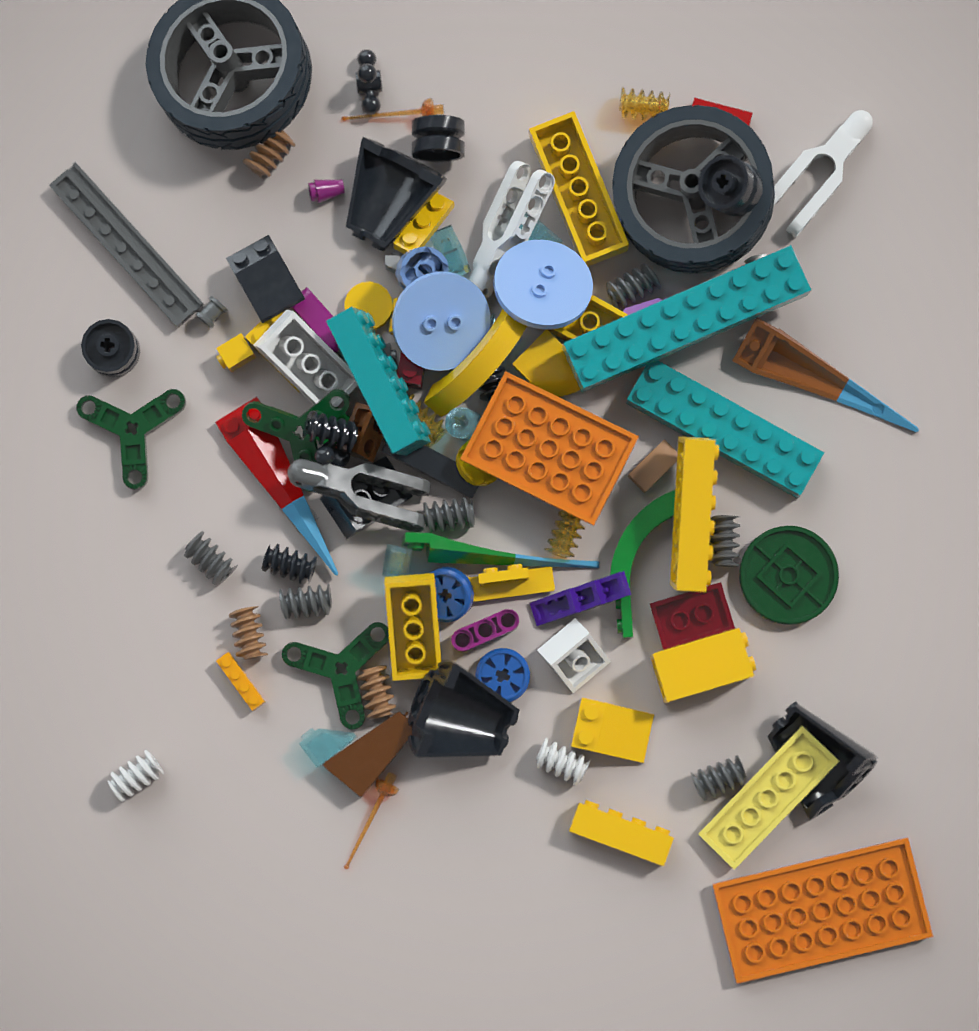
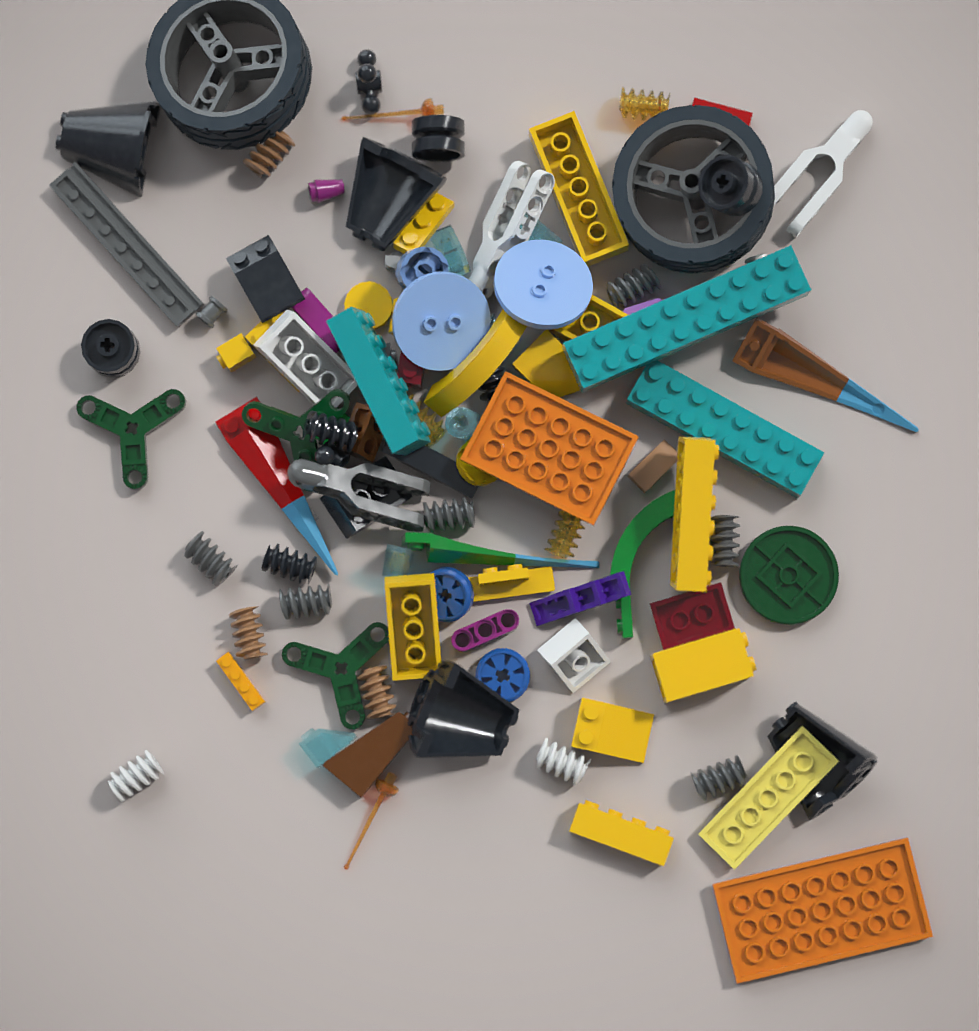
none -> black cone [55,101,161,196]

